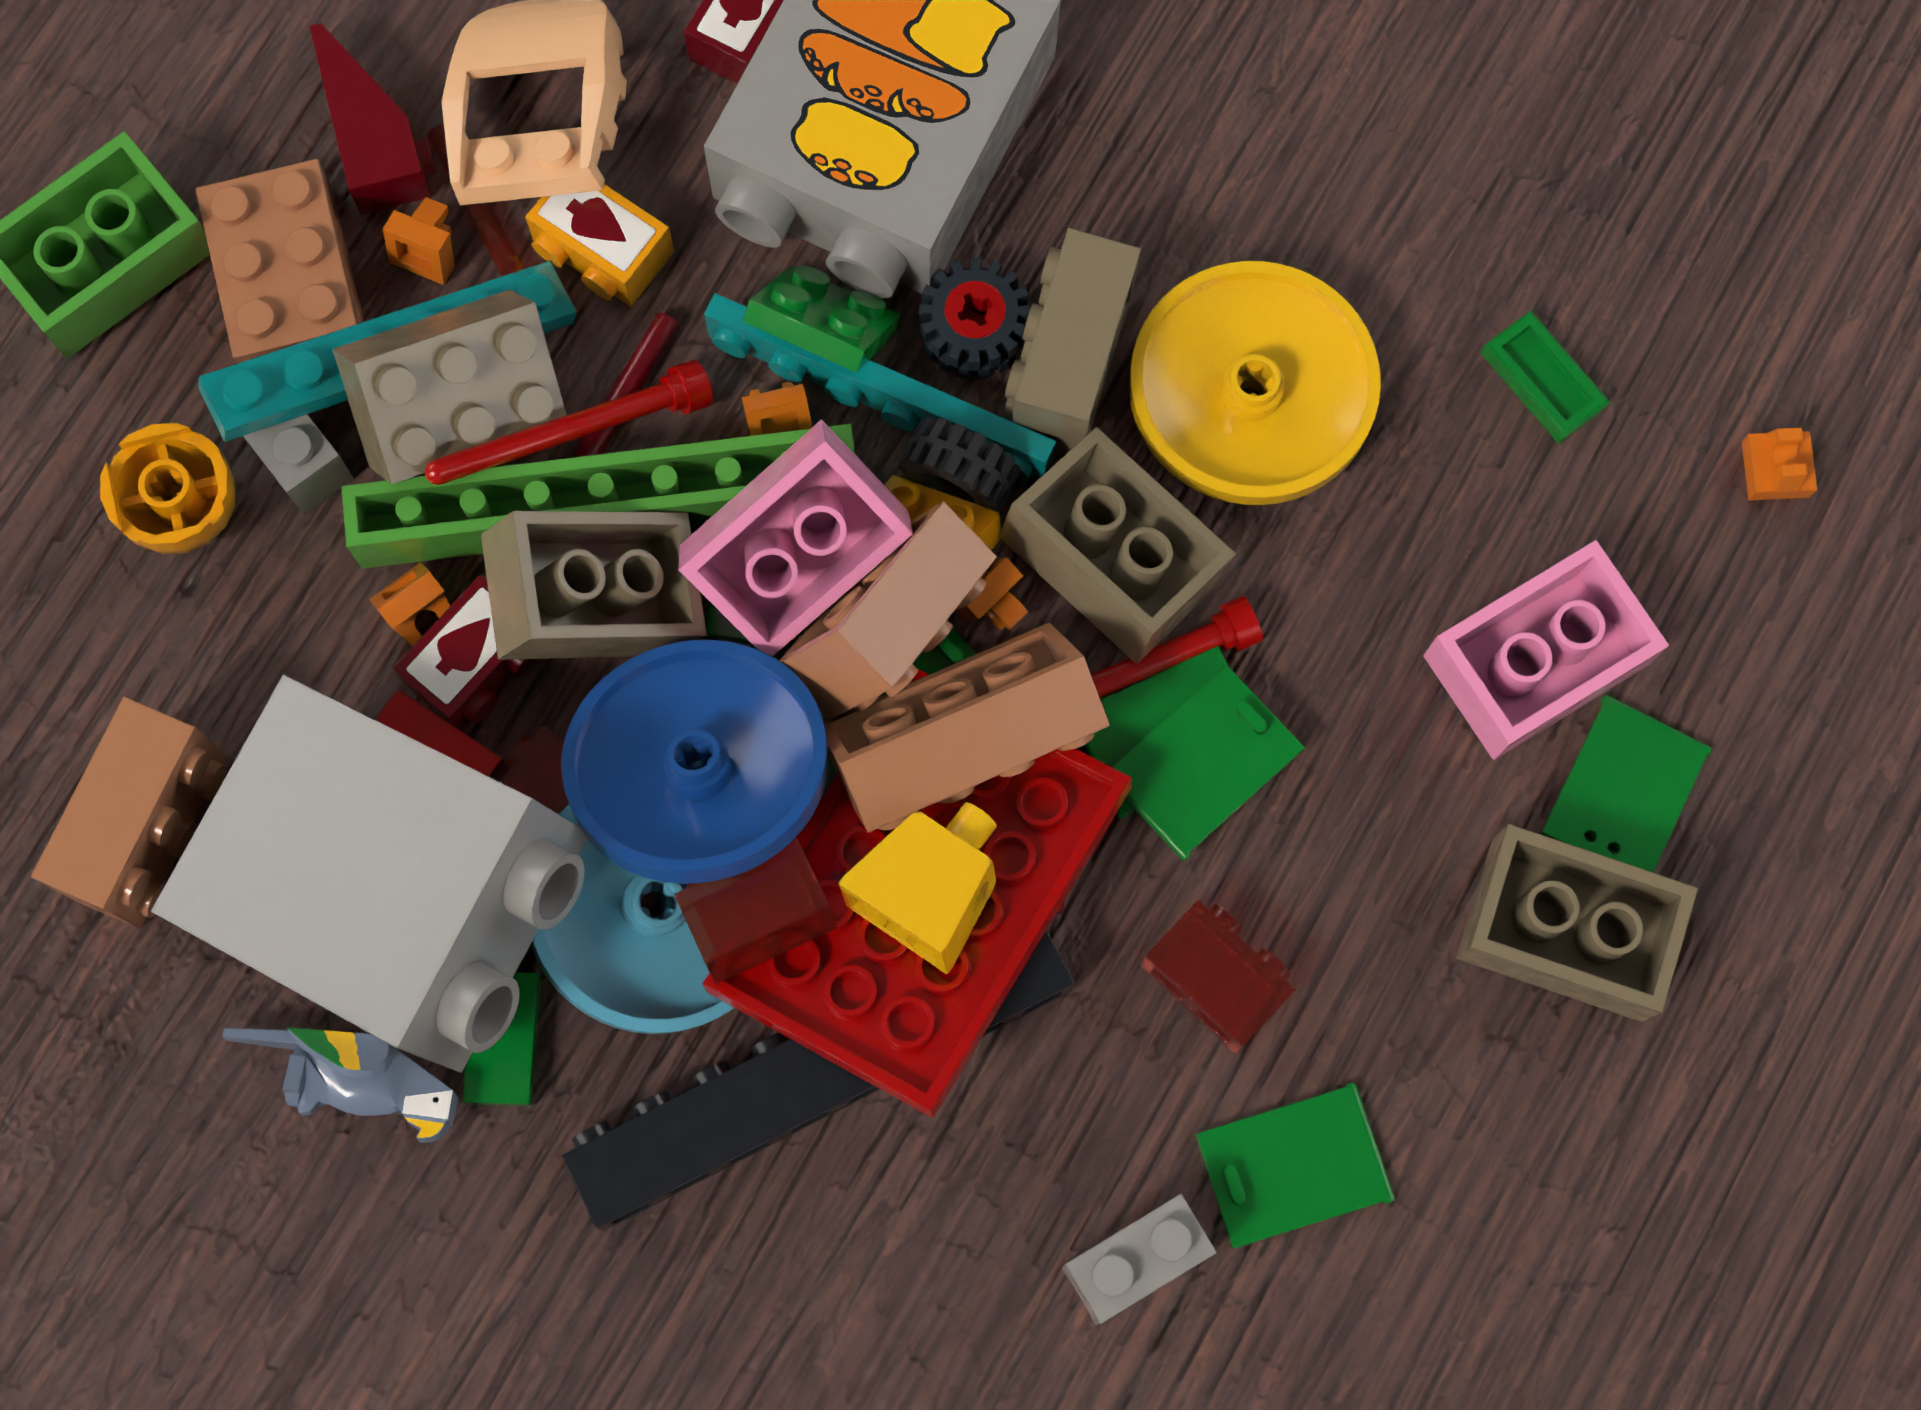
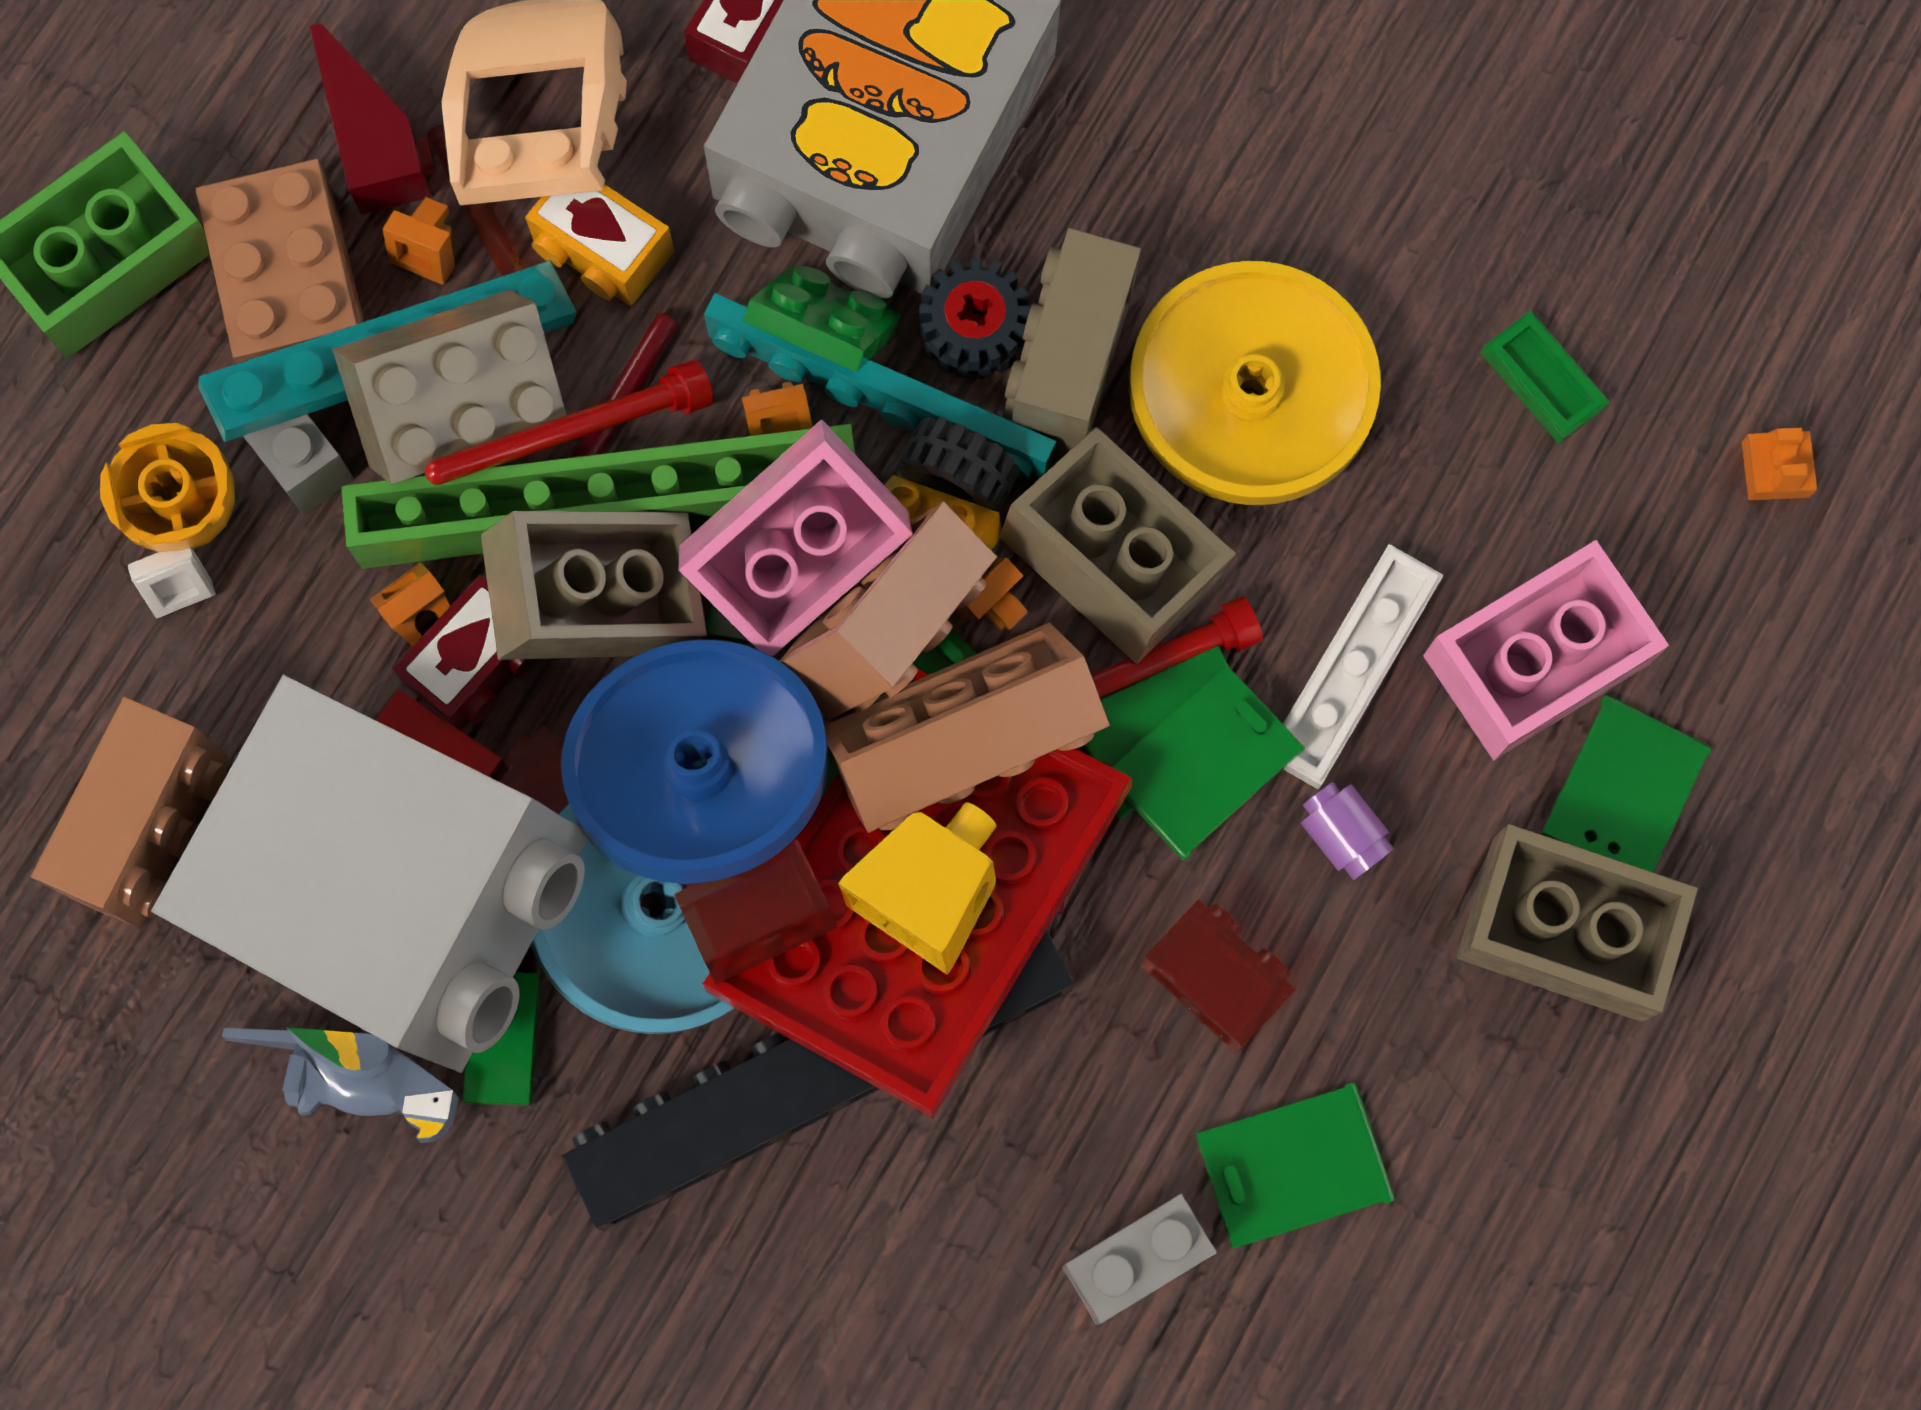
none -> white tile [128,547,216,619]
none -> white tile [1283,544,1443,790]
none -> medium lavender brick [1300,782,1394,881]

